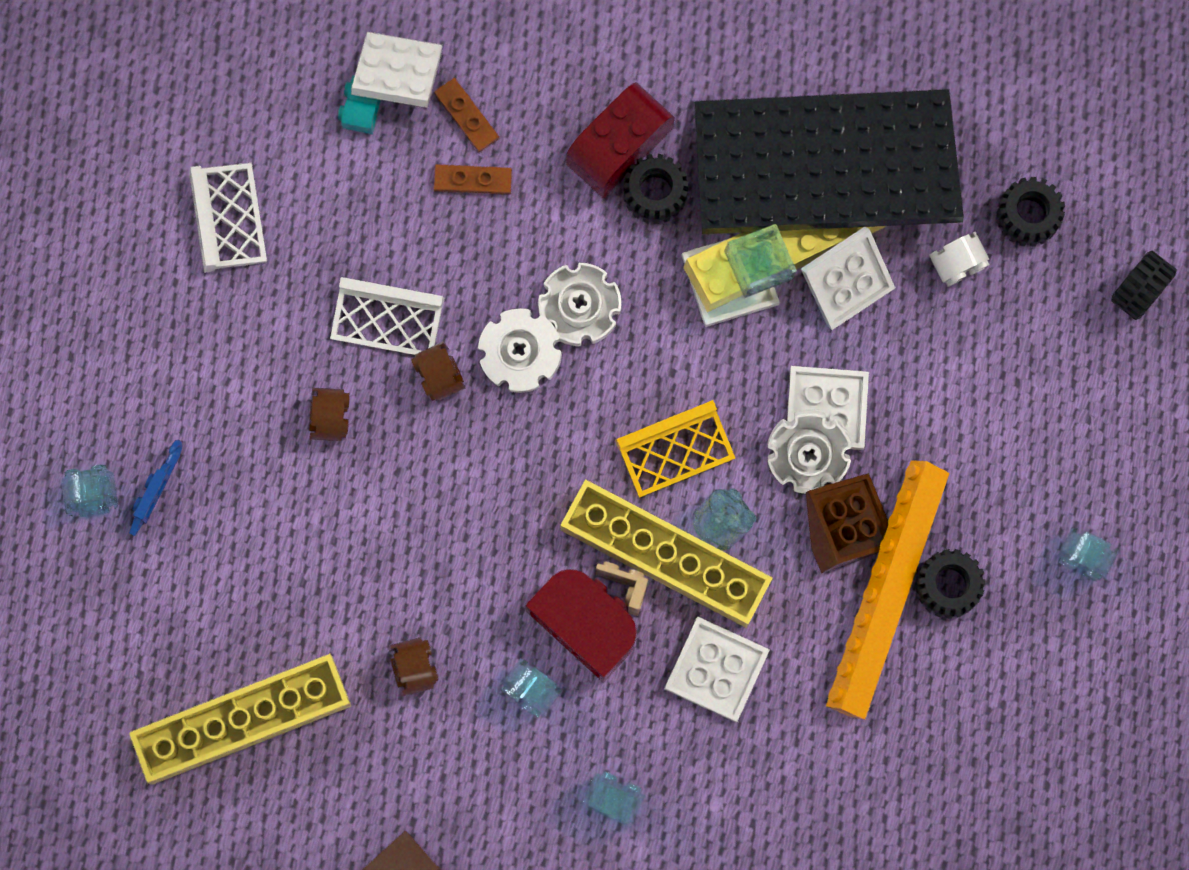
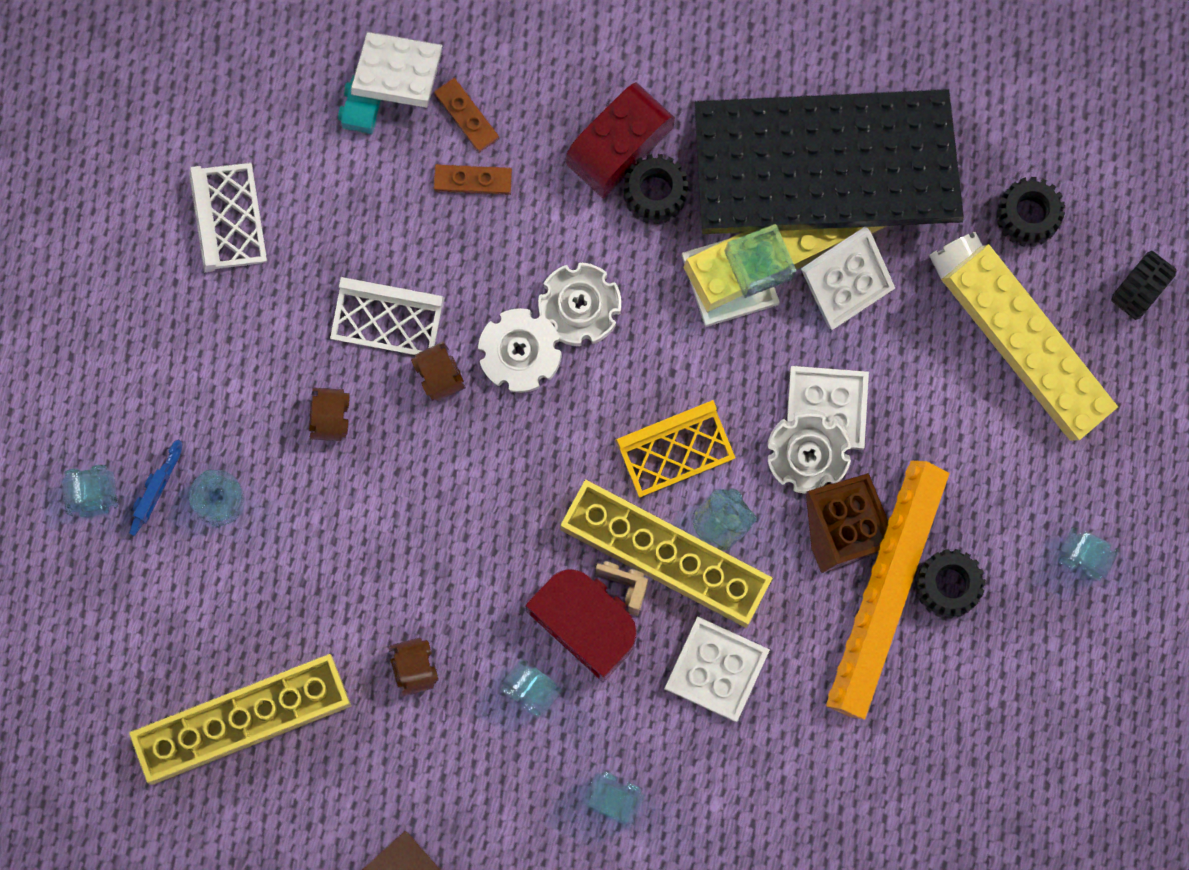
none -> clear light blue brick [189,470,245,527]
none -> light yellow brick [941,244,1118,441]

